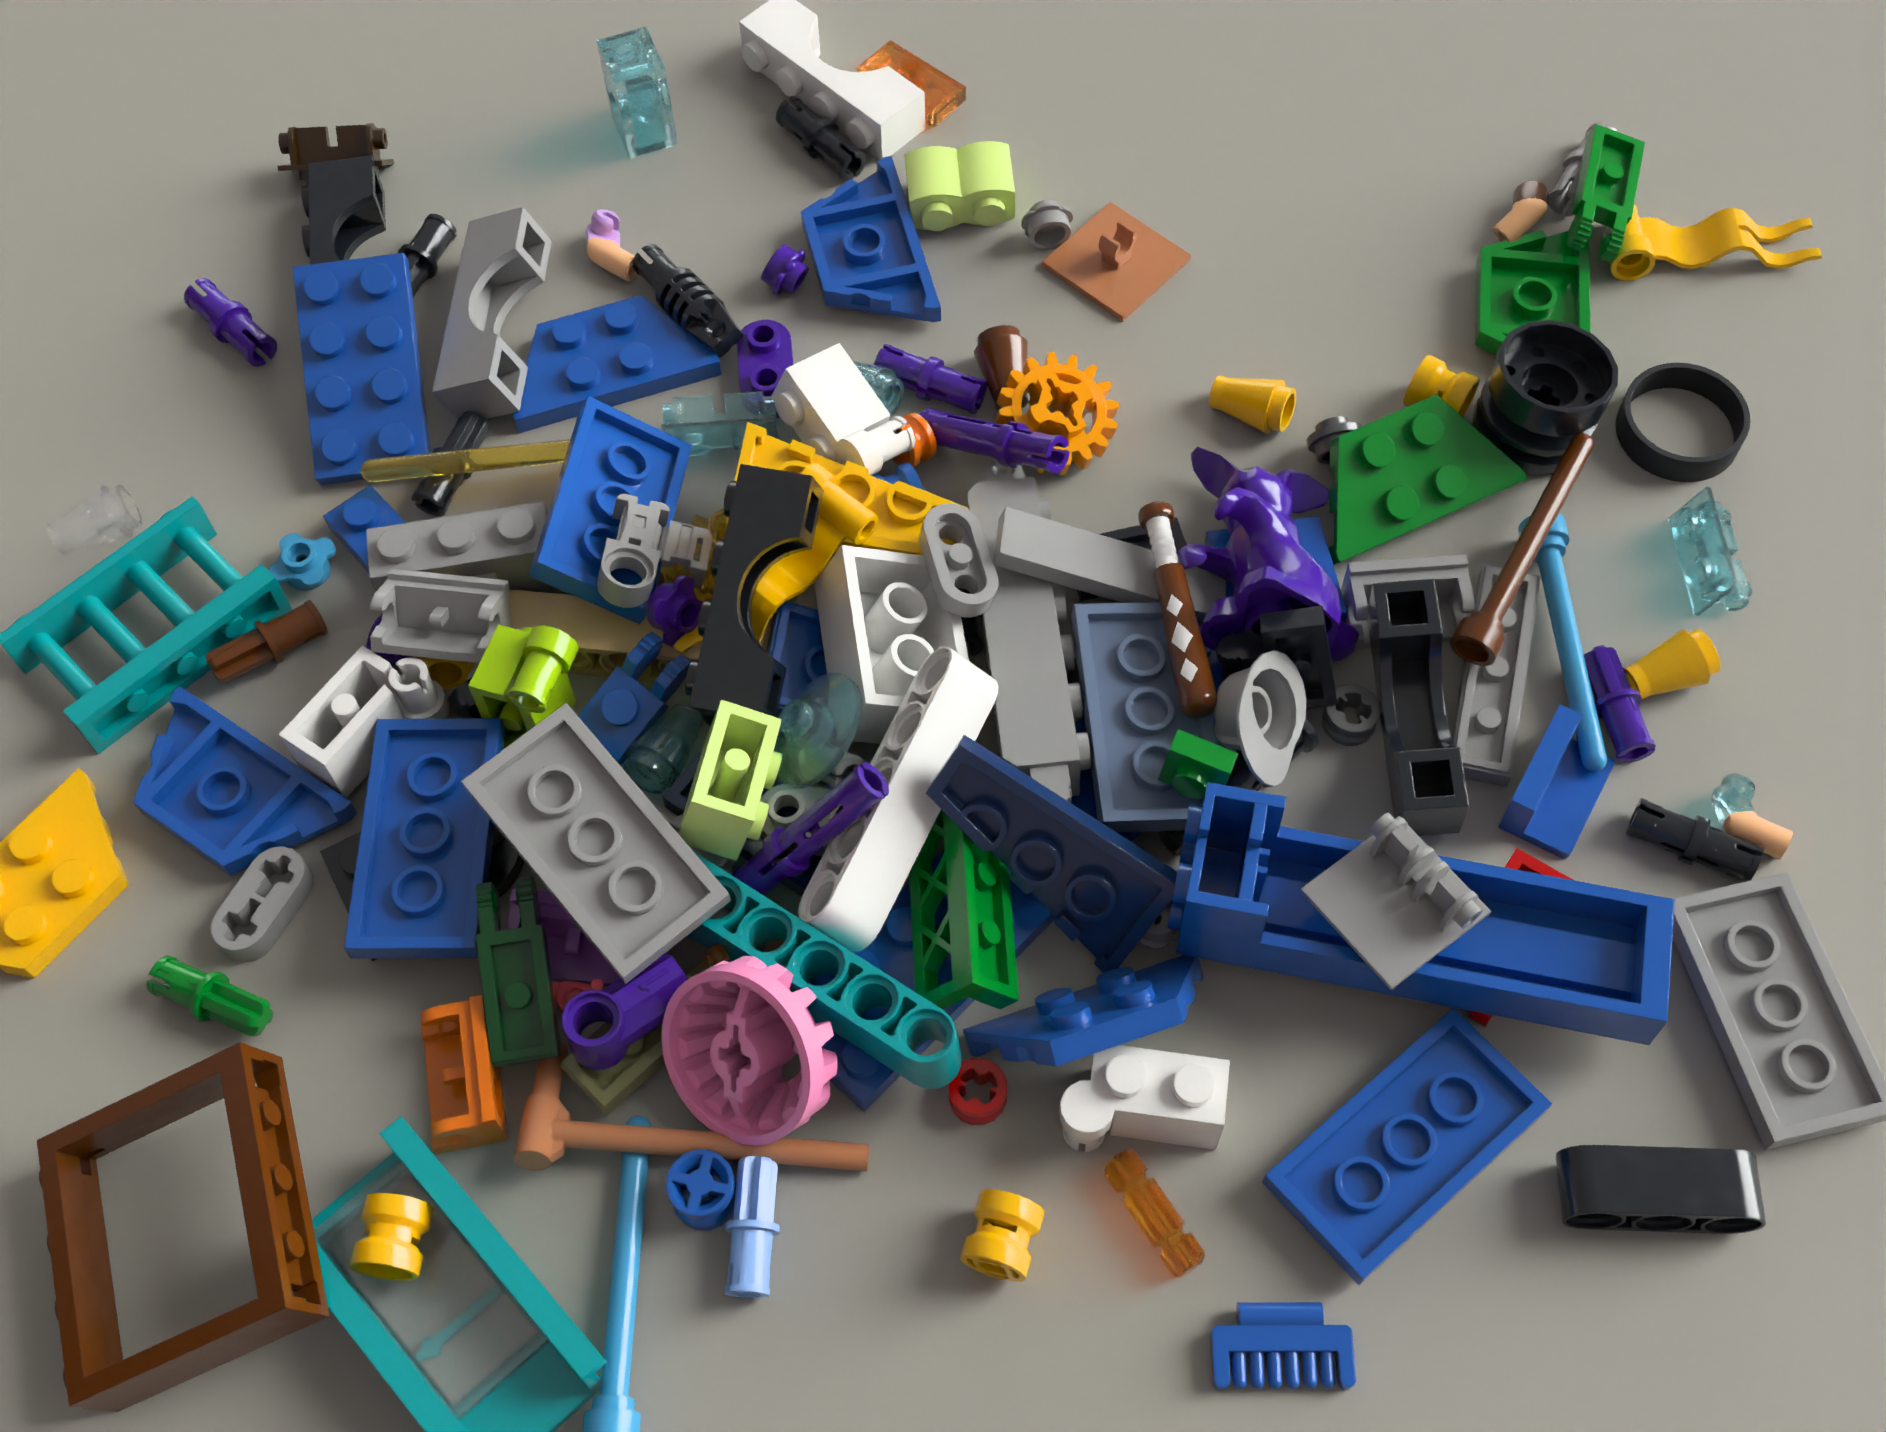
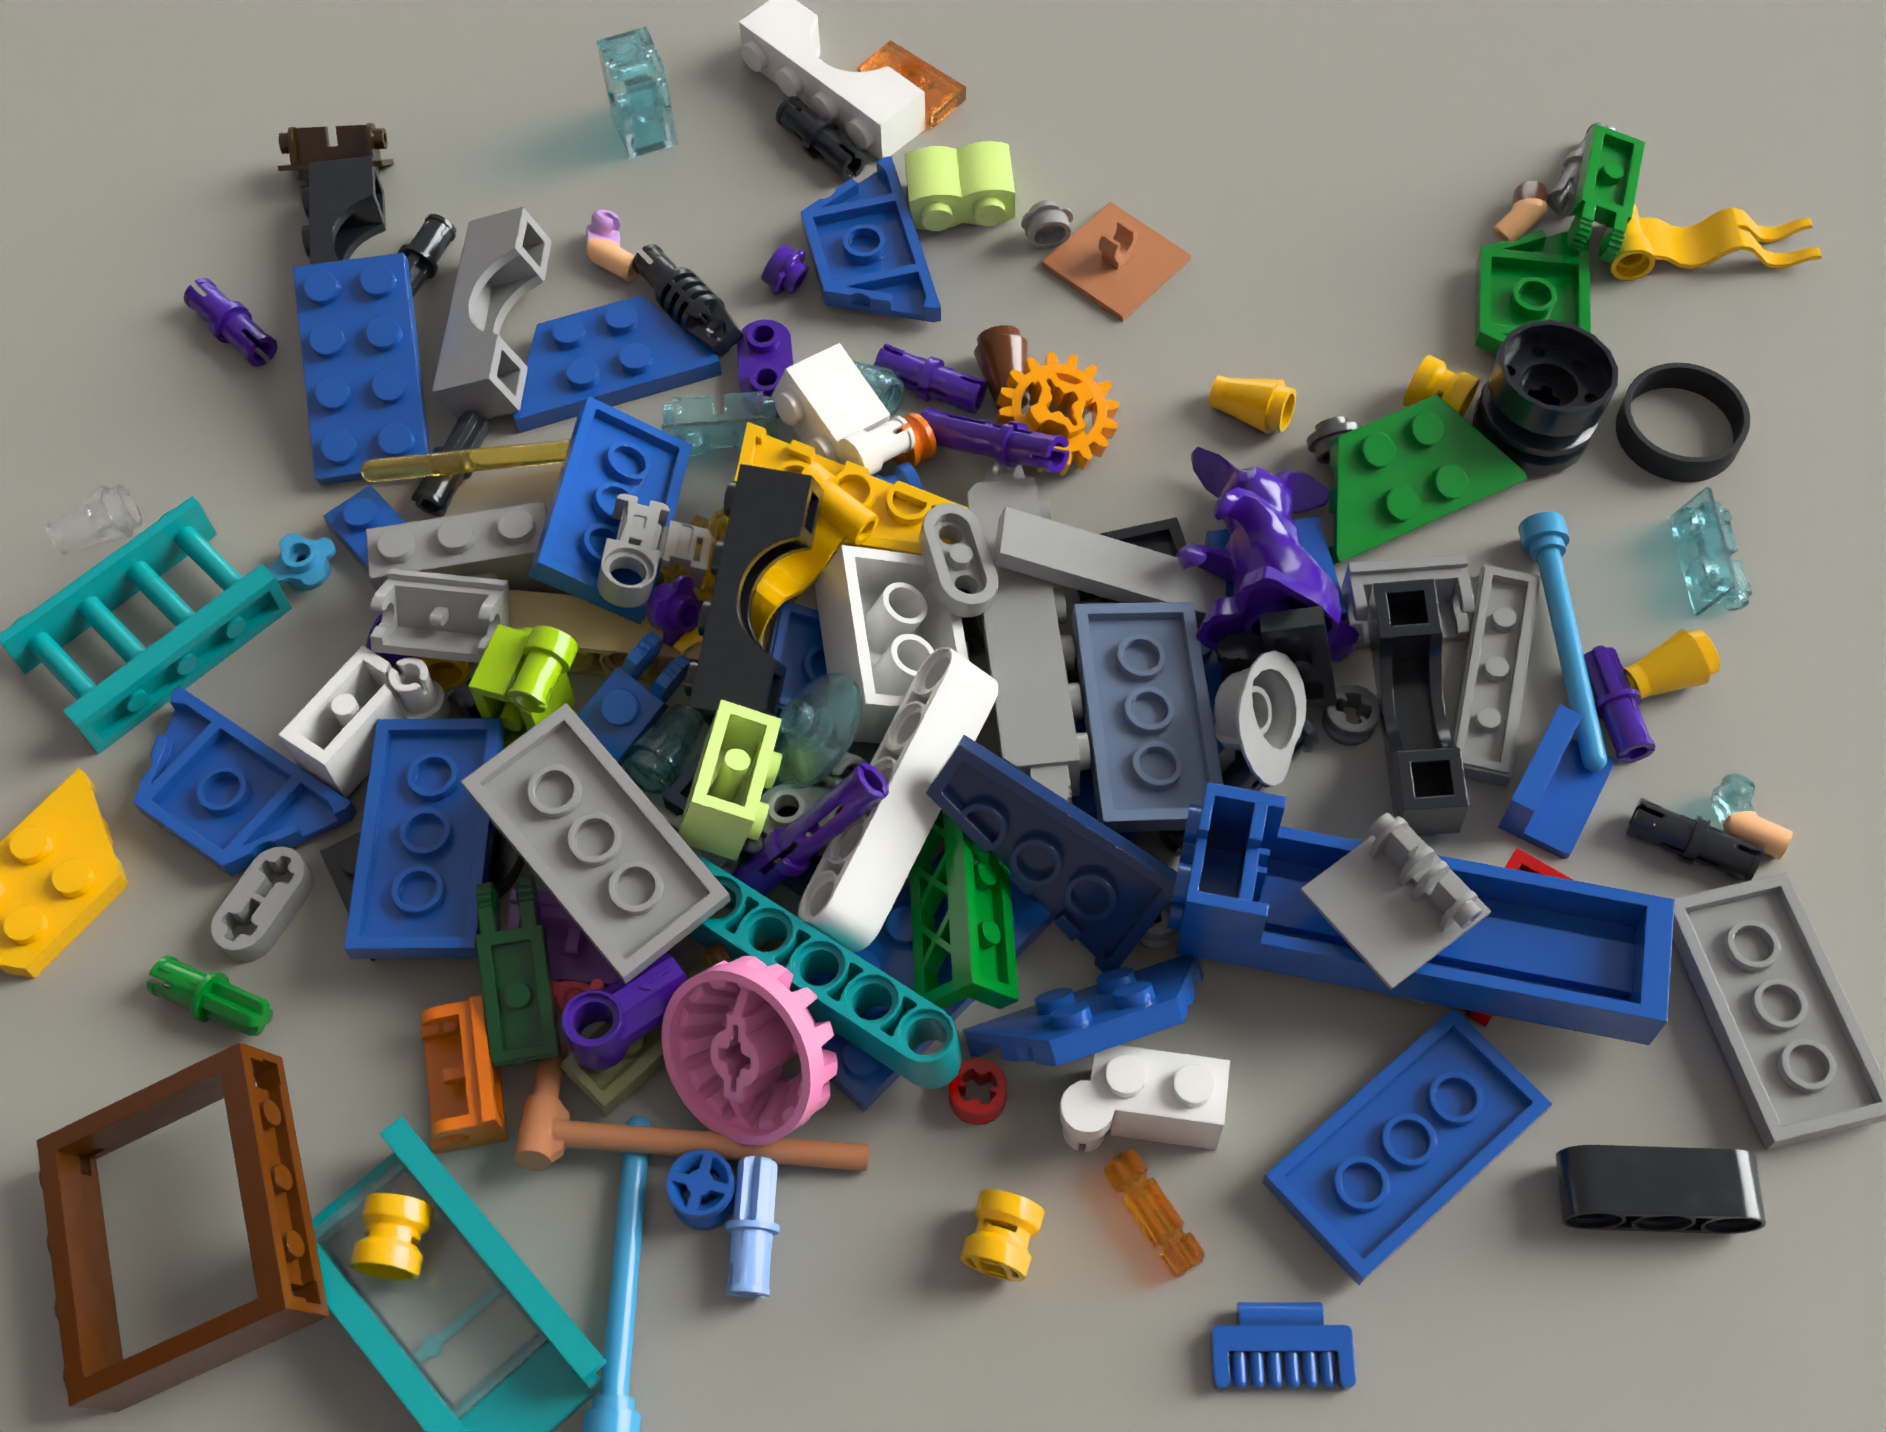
reddish brown axle [206,600,328,683] -> none
reddish brown piece [1138,501,1217,718] -> none
green plate [1158,729,1239,799] -> none
reddish brown piece [1449,433,1594,666] -> none

